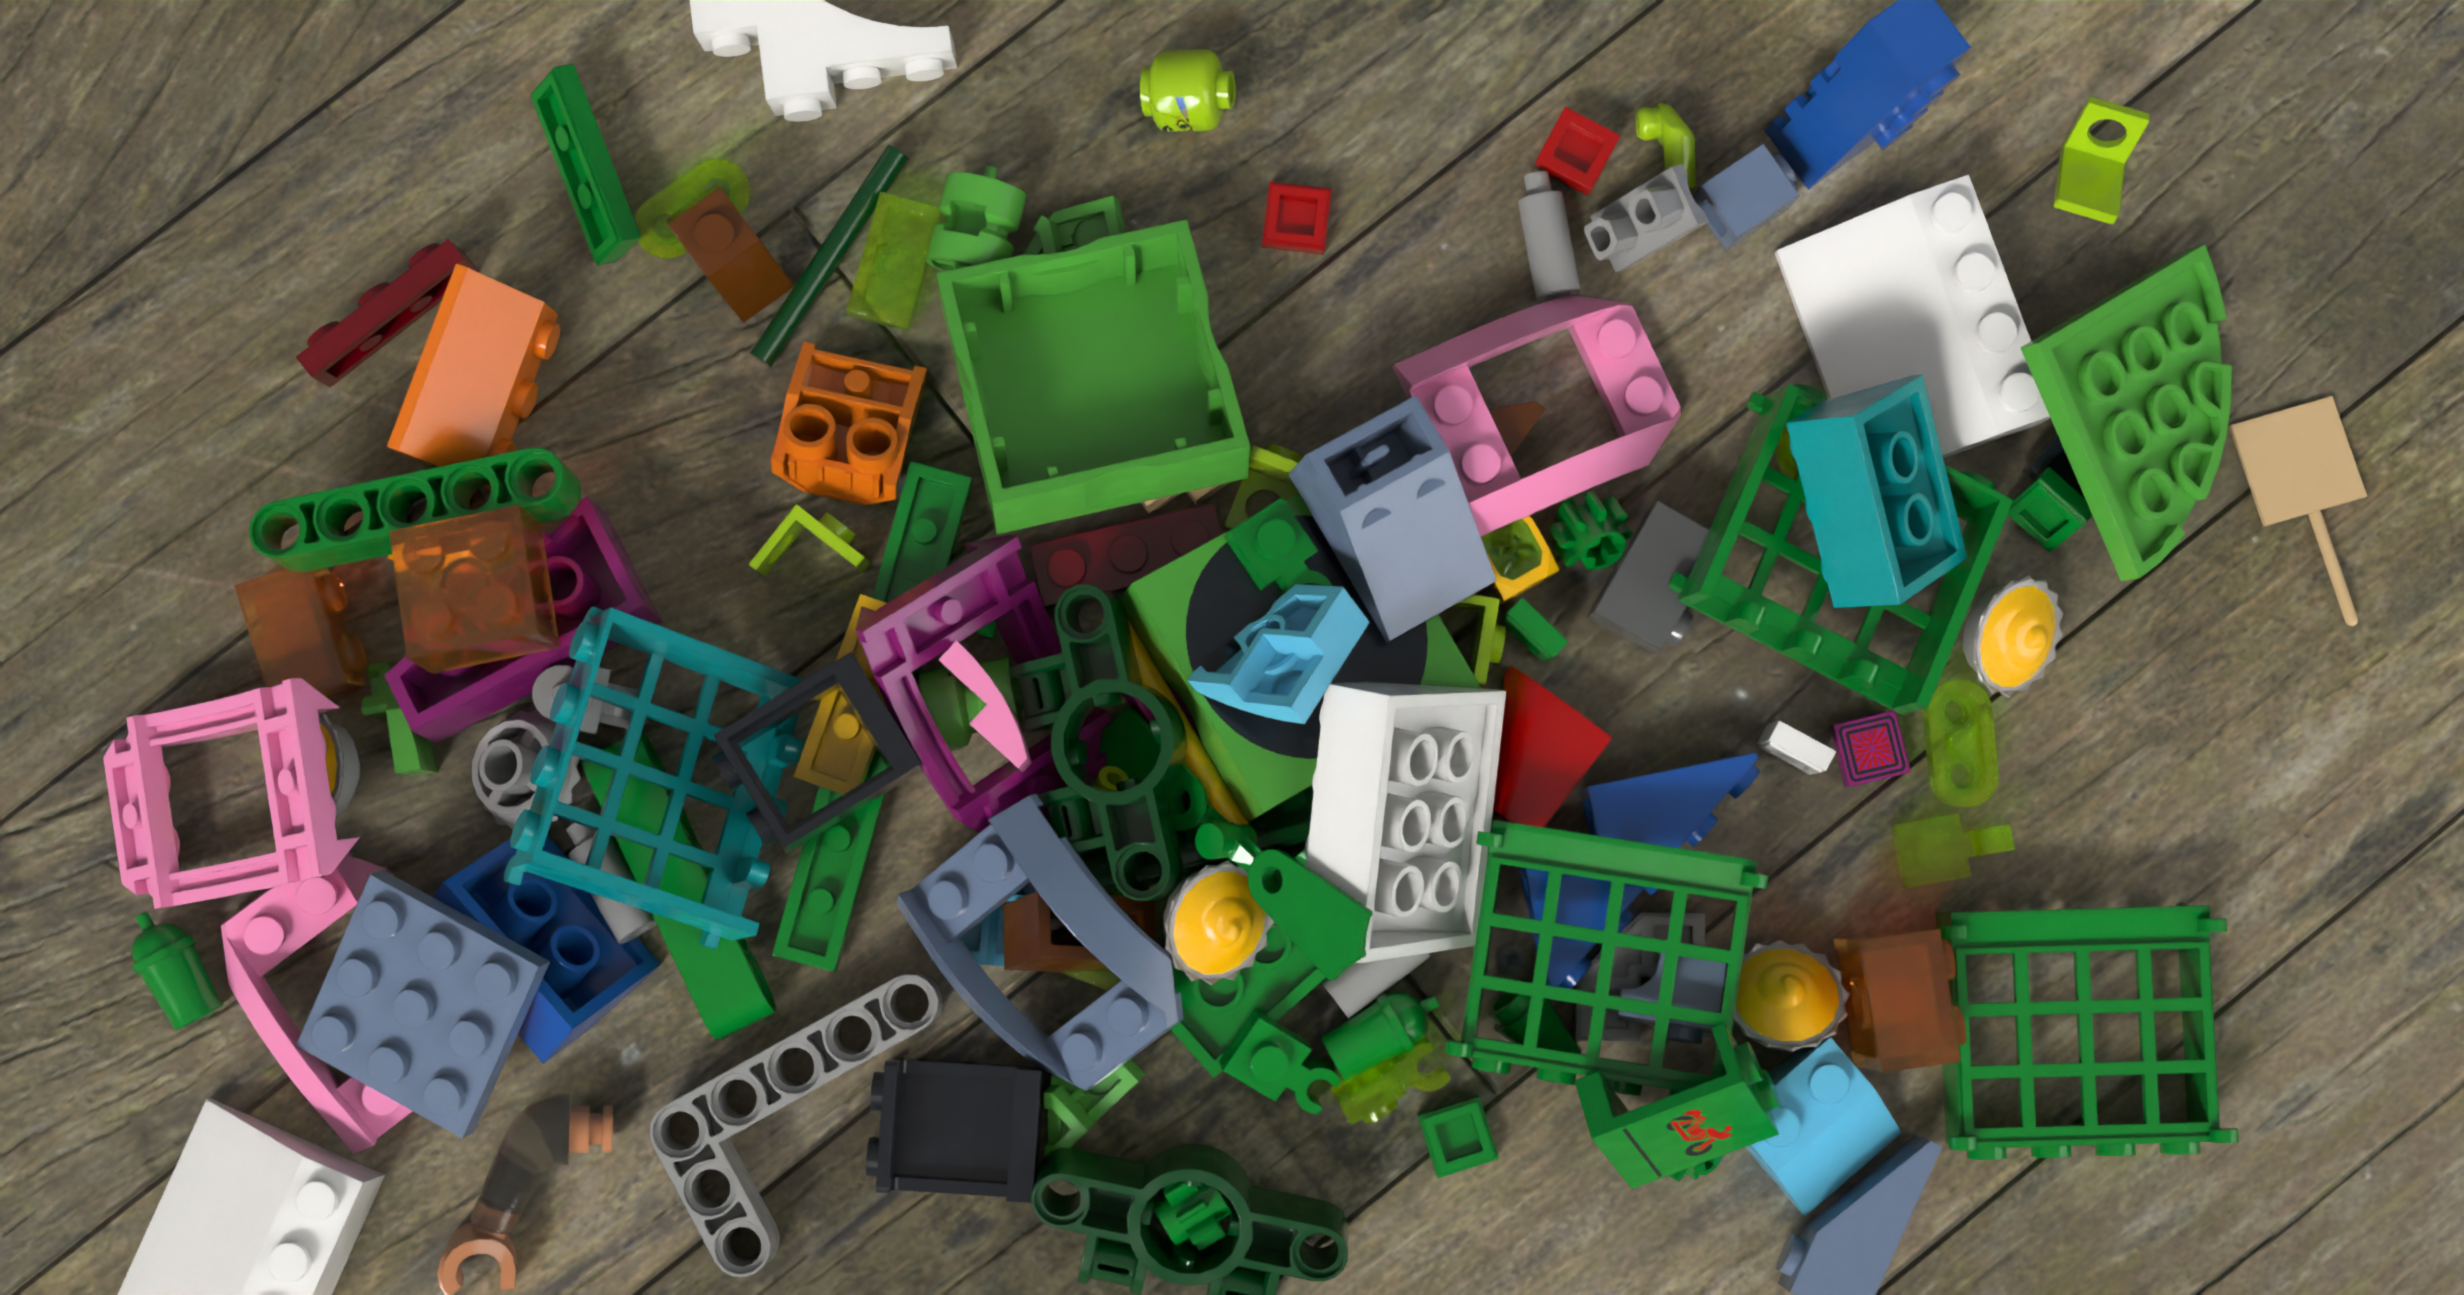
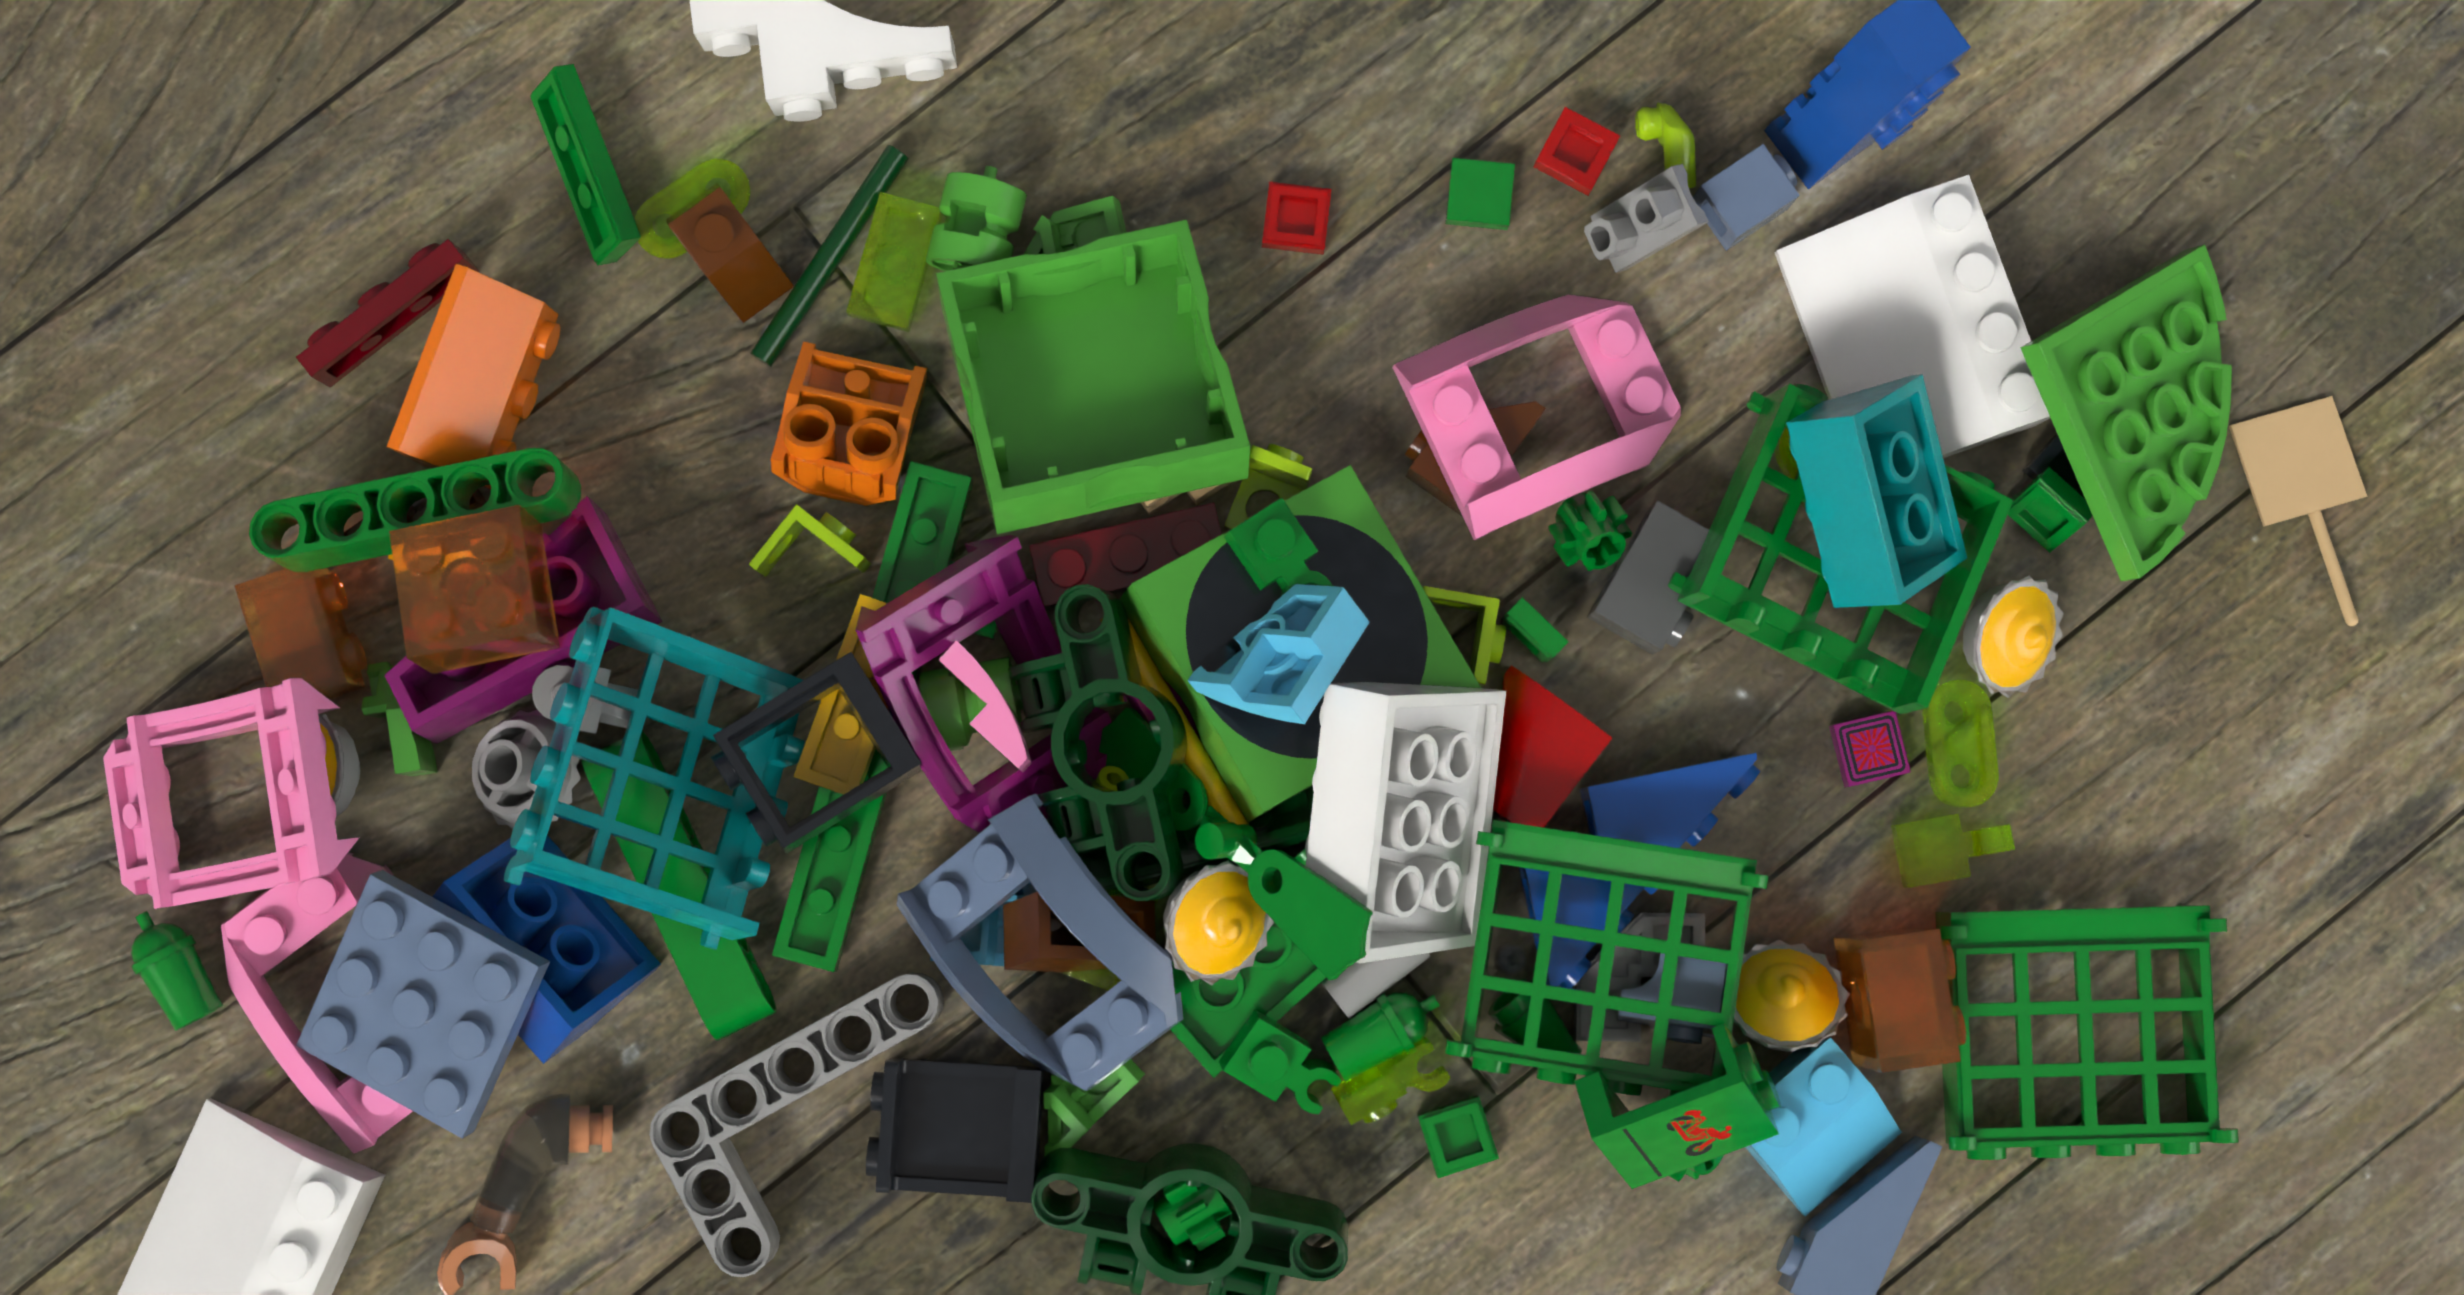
light grey cylinder [566,823,657,944] -> none
lime head [1140,49,1236,132] -> none
sand blue slope [1289,395,1497,643] -> none
rock [1481,516,1559,605] -> none
light grey cylinder [1518,171,1581,301] -> none
white tile [1757,721,1836,775] -> none
lime bracket [2053,97,2150,224] -> none
none -> green tile [1445,158,1515,230]

